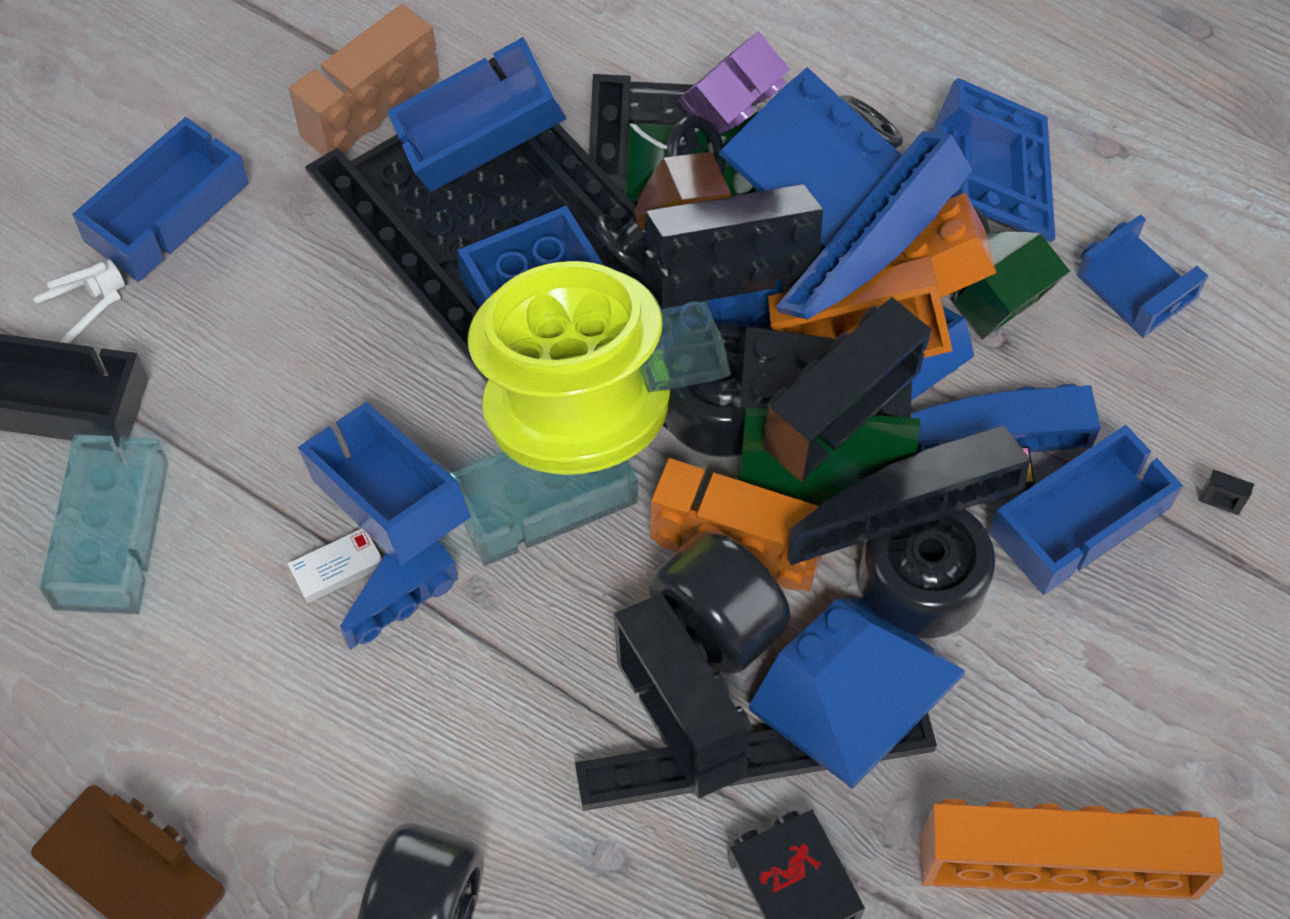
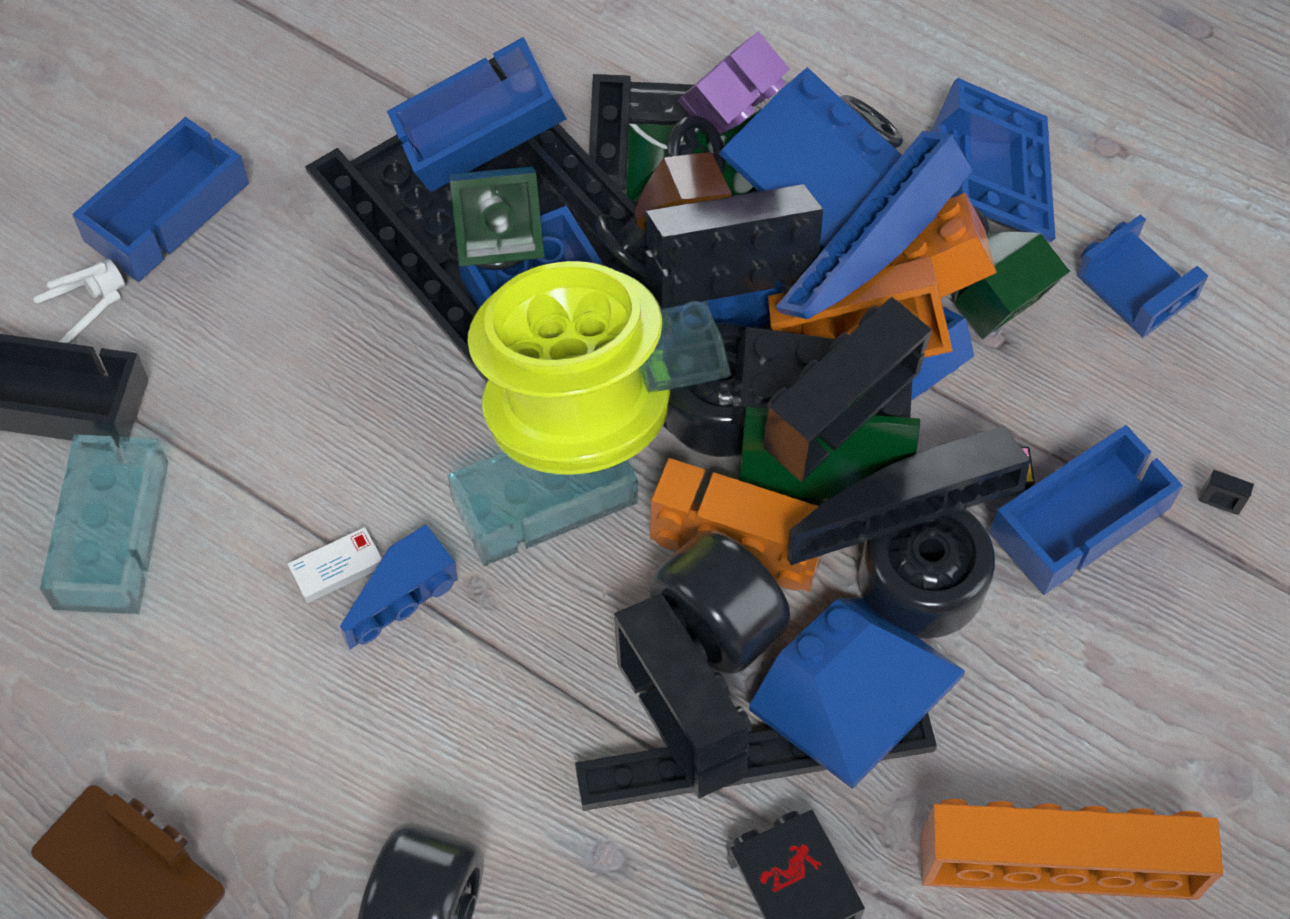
nougat piece [289,3,440,156] -> none
blue piece [298,402,471,566] -> none
blue slope [911,384,1101,454] -> none
none -> dark green piece [449,166,544,270]

